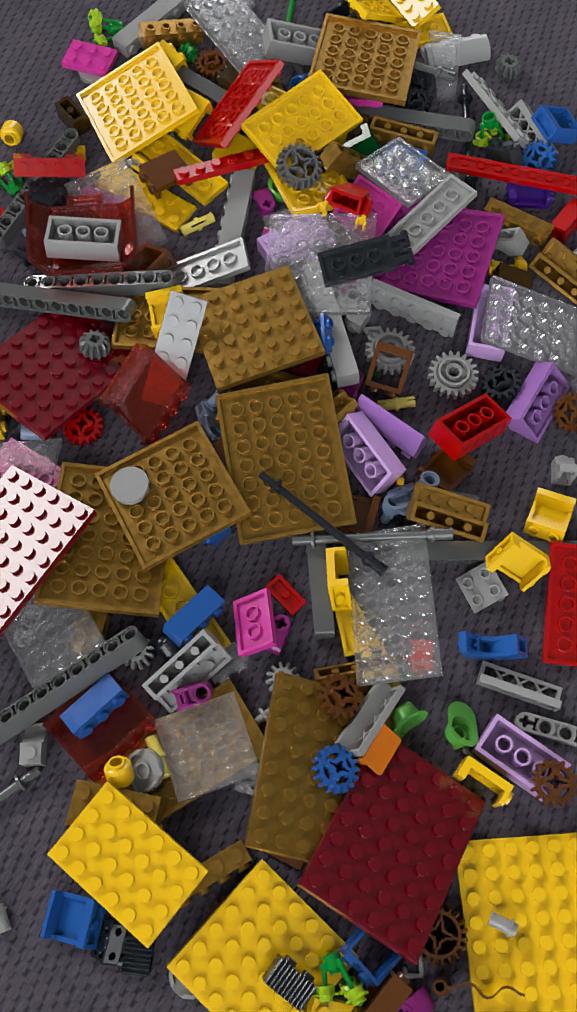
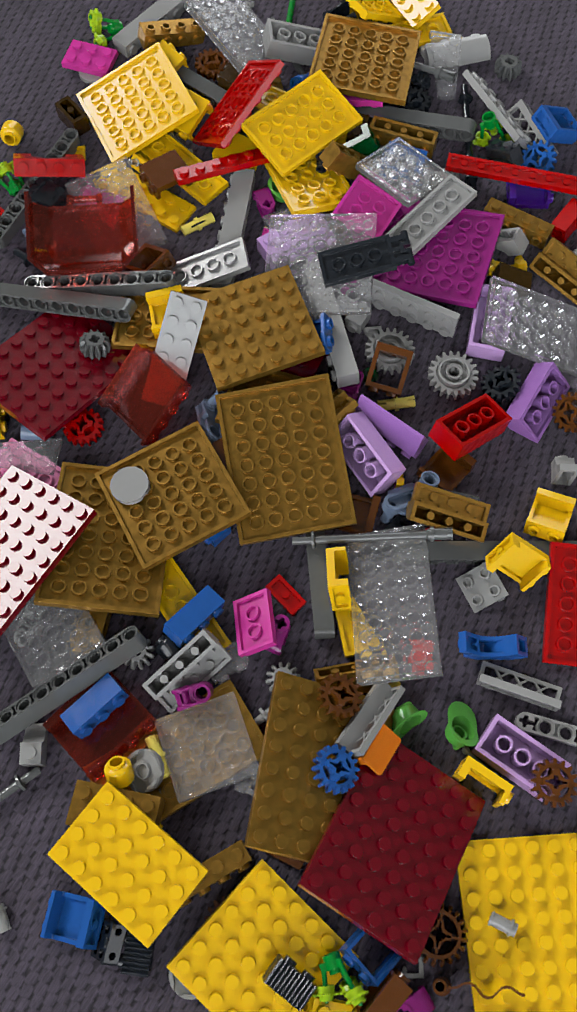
light grey brick [44,215,123,262] -> none
green gear [178,42,198,64] -> none
black bar [258,471,389,577] -> none
dark grey gear [276,142,323,191] -> none
red torso [316,183,373,231] -> none

